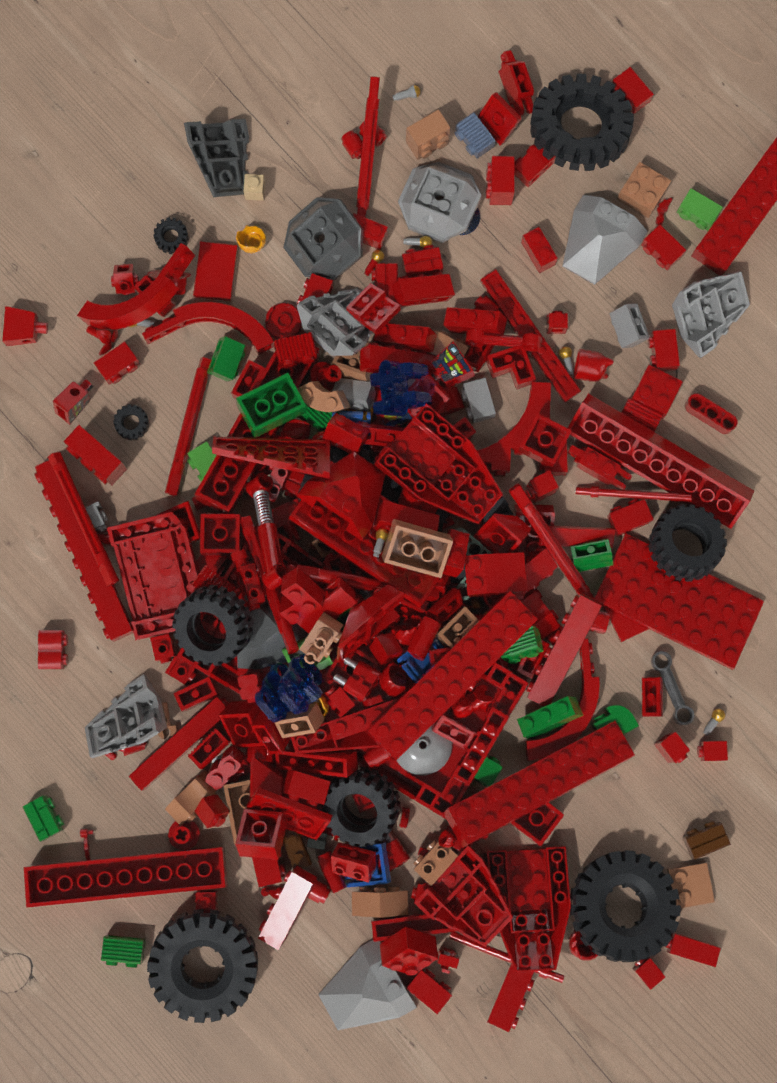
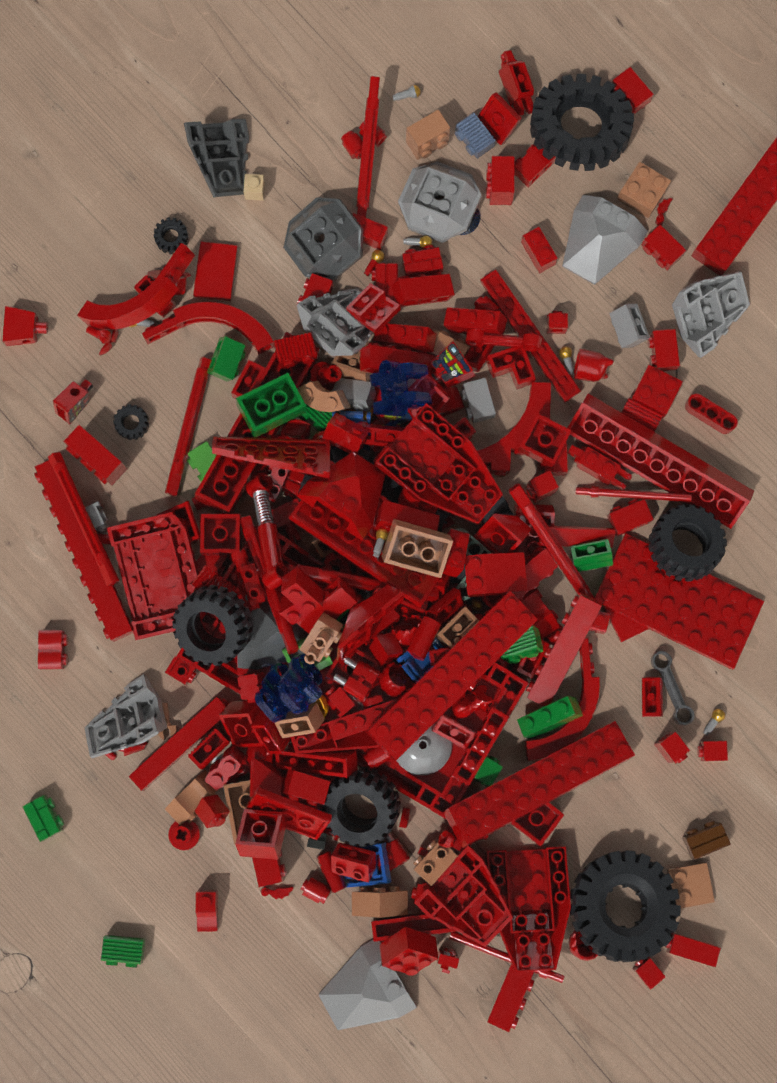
red brick [23,846,228,908] -> none
red piece [80,828,93,860] -> none
red brick [94,341,140,385] -> none
red brick [111,264,139,295] -> none
black tyre [147,909,258,1023] -> none
red brick [150,633,176,664] -> none
red brick [173,677,219,712] -> none
light orange hair [236,226,266,254] -> none
brick [258,866,318,950] -> none
red tile [265,303,302,339] -> none
reddish brown brick [282,830,312,871] -> none
red tile [352,794,375,813] -> none
red brick [406,968,452,1015] -> none
green brick [591,705,639,735] -> none
bright green brick [676,188,723,231] -> none

